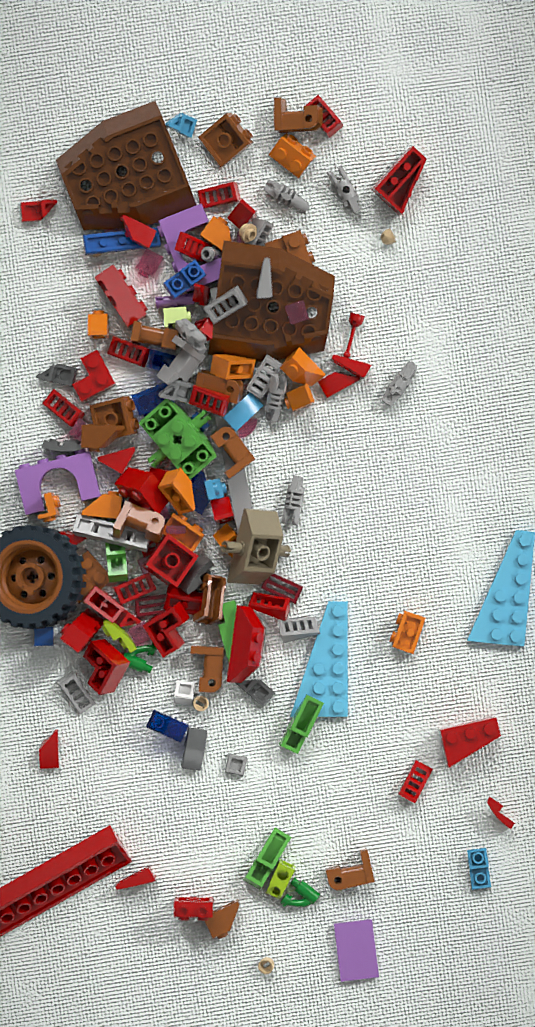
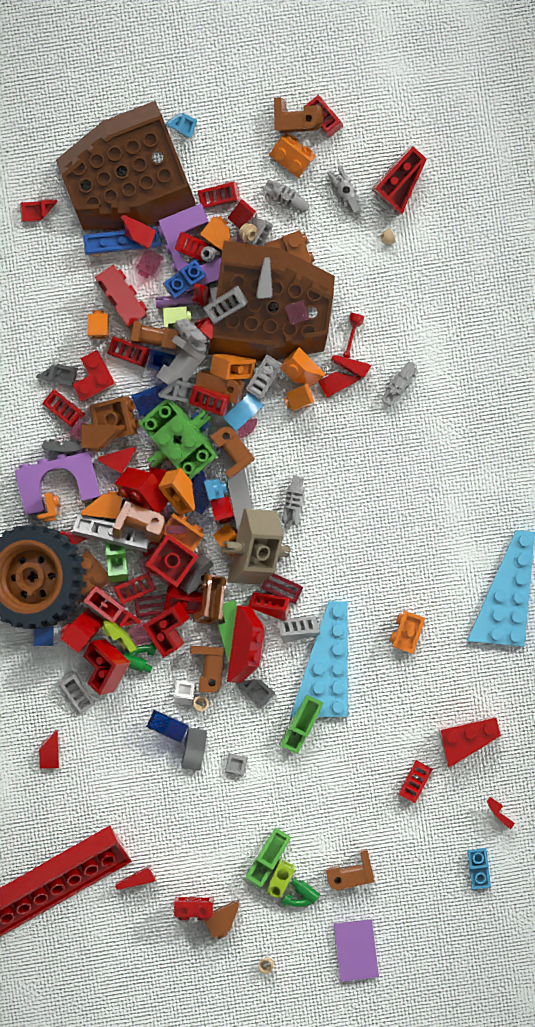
dark orange plate [198,112,254,167] -> none
light grey hinge [265,374,288,422] -> none

